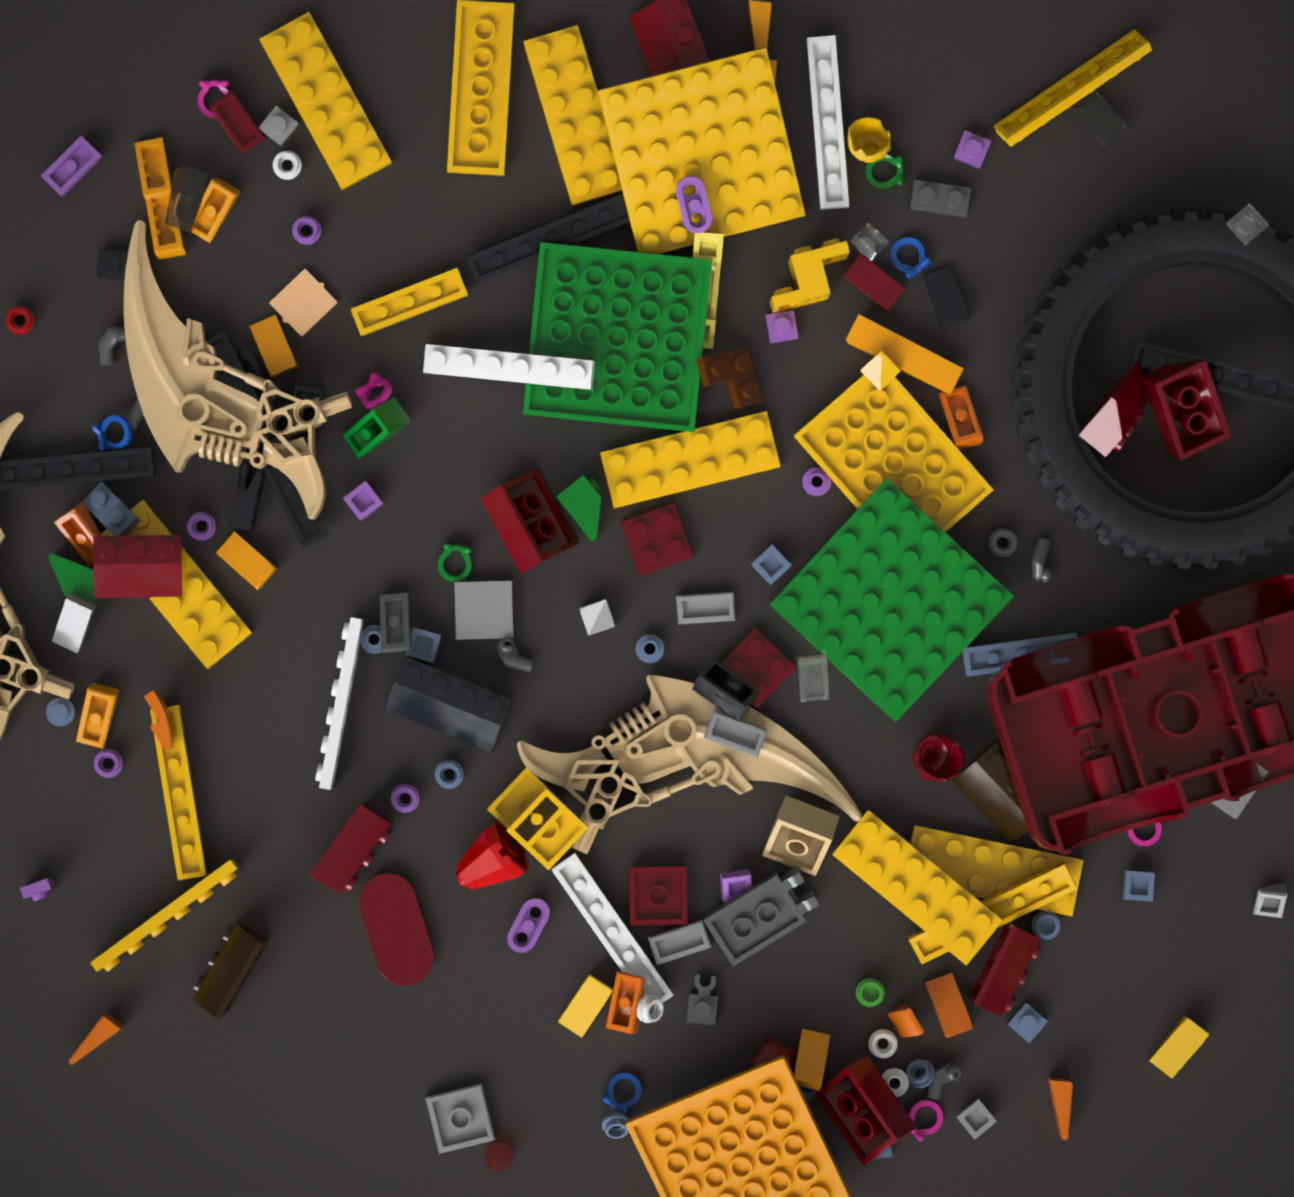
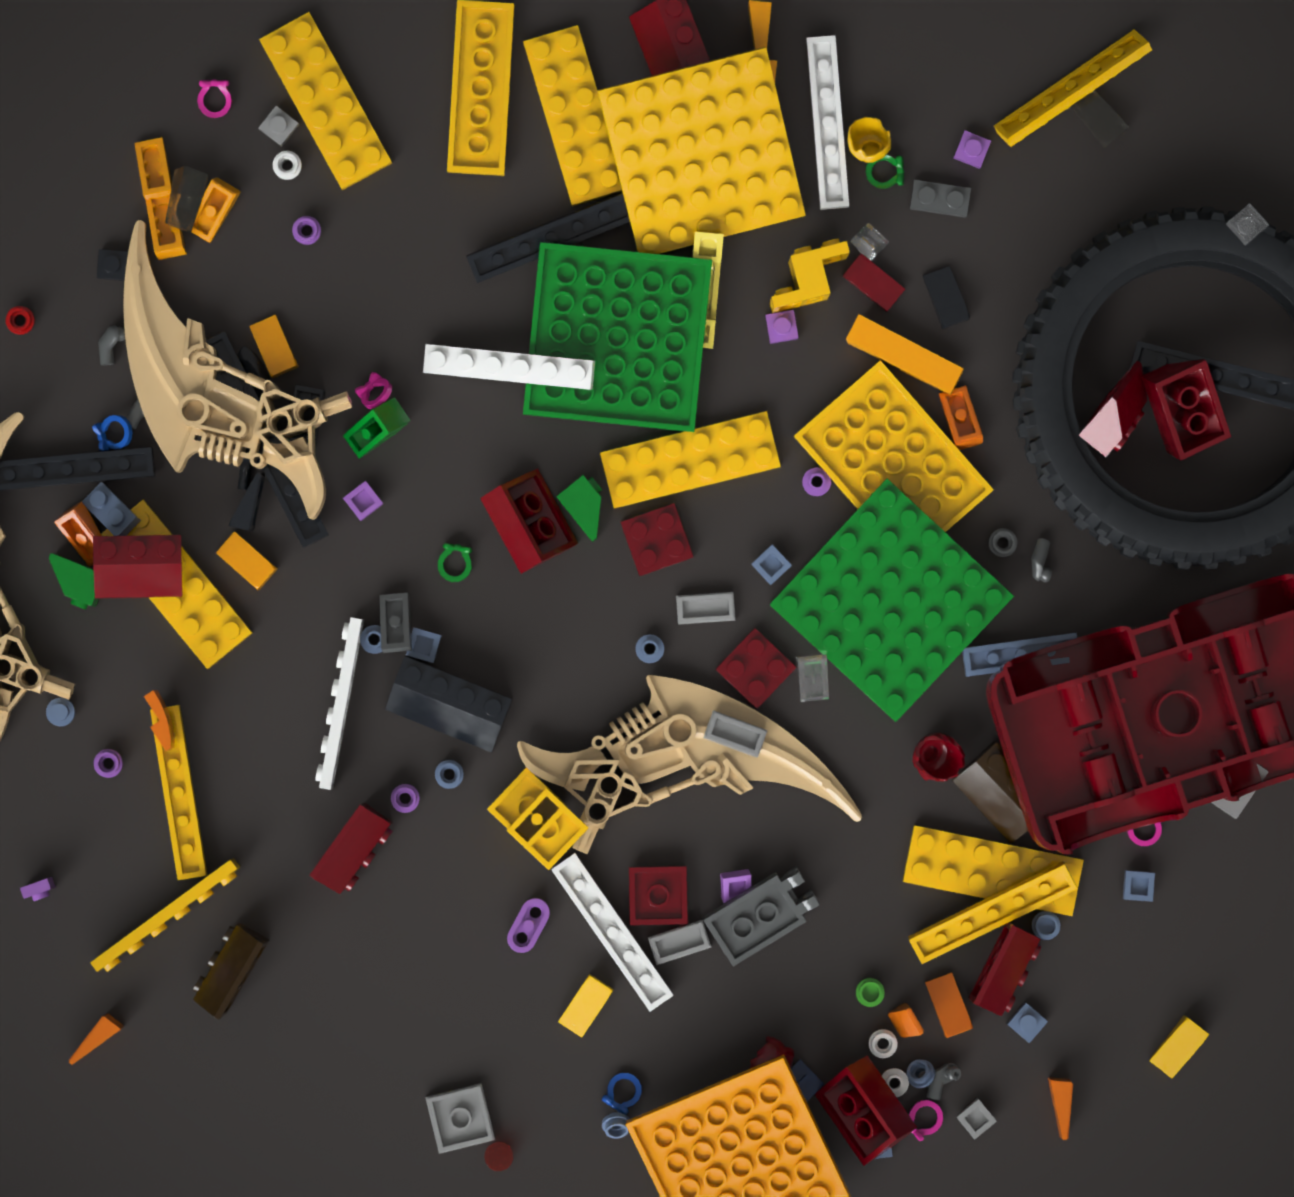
medium lavender plate [41,136,103,197] -> none
tile [52,594,96,654] -> none
light orange slope [76,683,120,749] -> none
medium lavender plate [187,512,216,541] -> none
dark red tile [209,91,265,154] -> none
light nougat piece [269,269,338,337] -> none
yellow plate [351,268,468,337] -> none
dark red tile [359,873,434,986] -> none
light grey tile [454,581,514,640] -> none
red cone [455,821,530,890] -> none
dark grey arm [497,637,534,673] -> none
light grey slope [579,599,615,636] -> none
orange slope [606,971,645,1034] -> none
white plate [637,994,664,1023] -> none
medium lavender plate [675,175,712,233] -> none
dark grey plate [686,973,718,1025] -> none
black piece [692,660,760,722] -> none
reddish brown plate [696,347,763,409] -> none
tan slope [762,796,840,876] -> none
light orange slope [793,1028,830,1091] -> none
yellow plate [832,810,1004,965] -> none
yellow slope [860,350,900,391] -> none
blue piece [891,237,932,280] -> none
light grey slope [1253,884,1288,918] -> none

